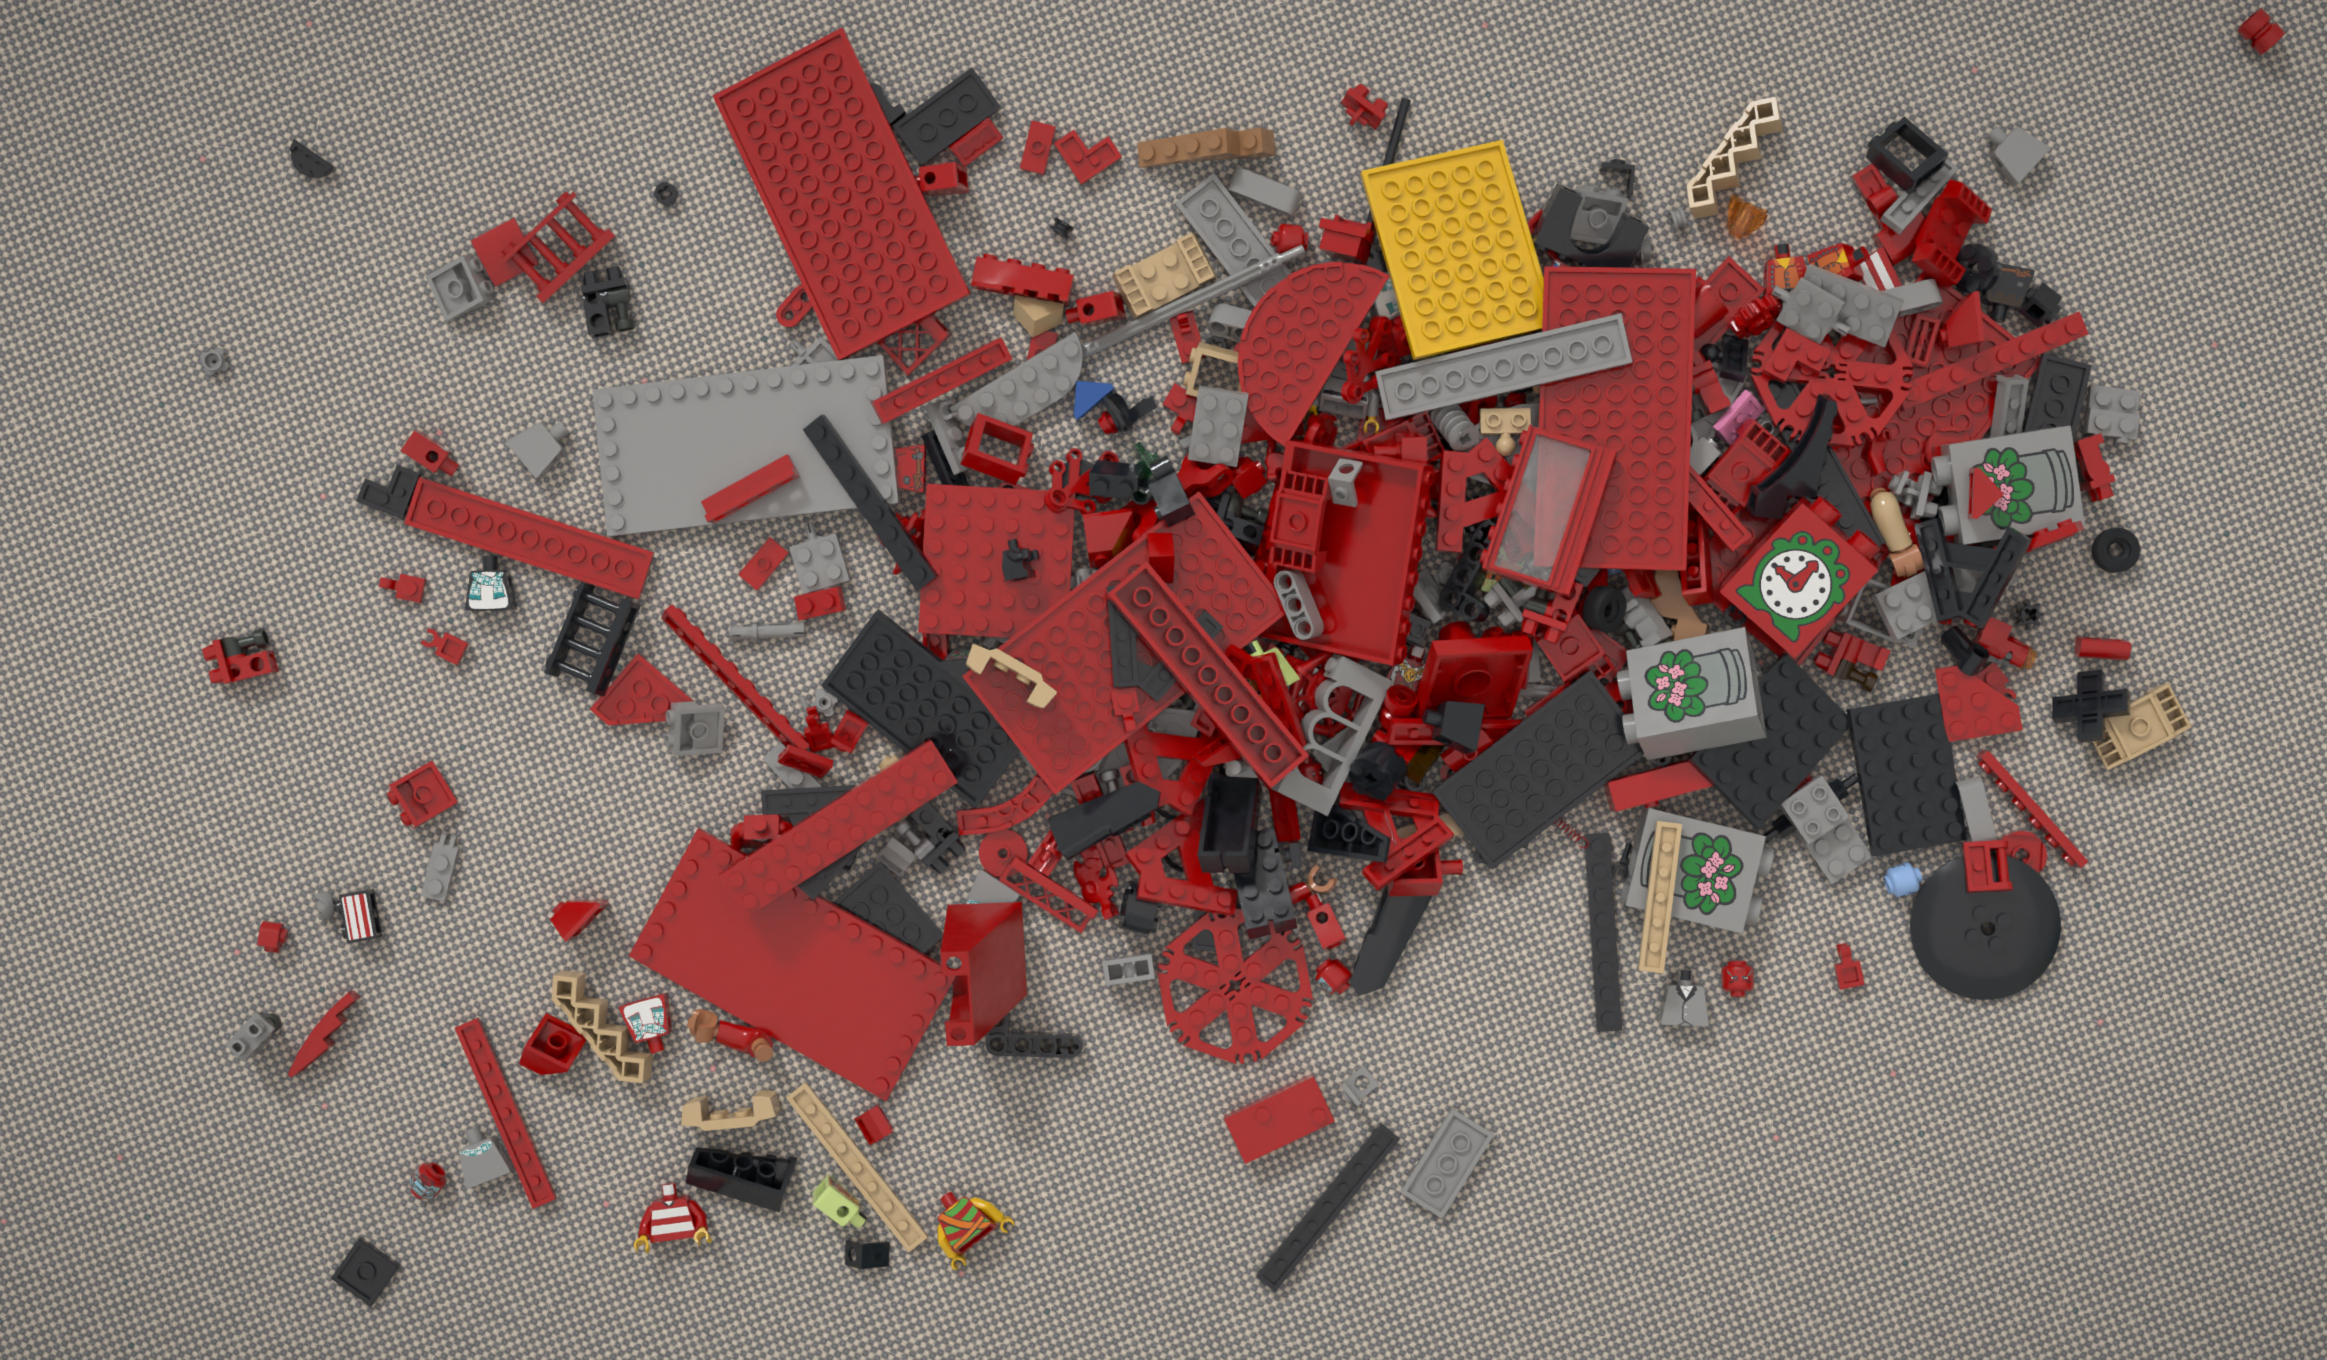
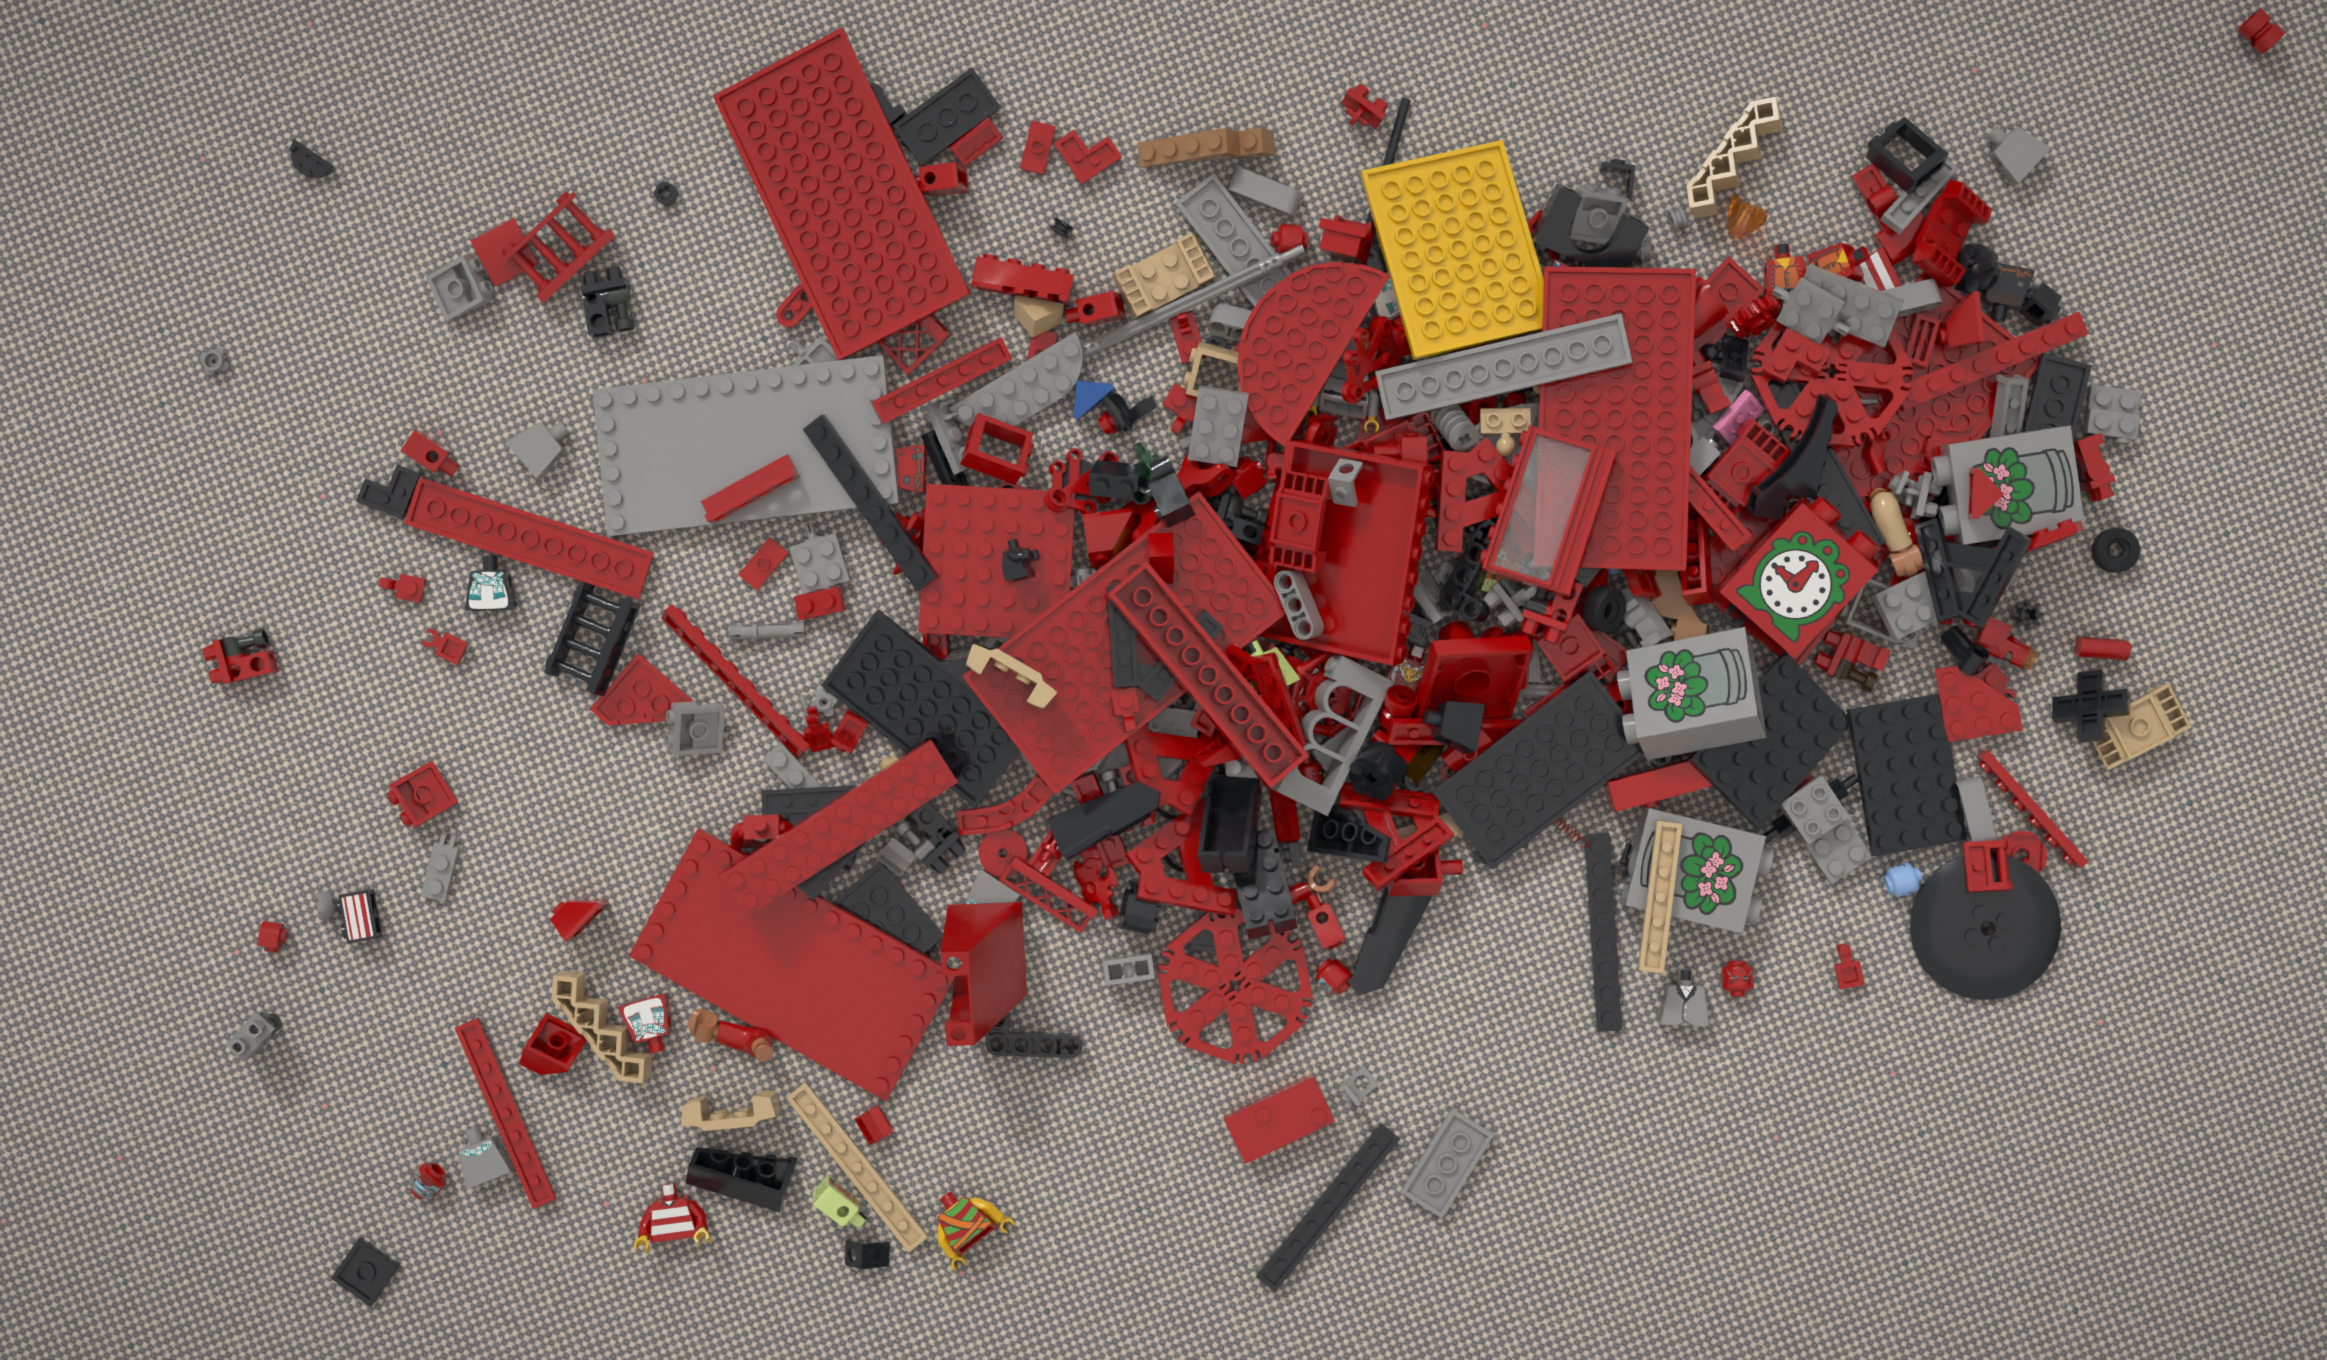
red slope [288,990,361,1078] -> none
red tile [777,744,834,778] -> none

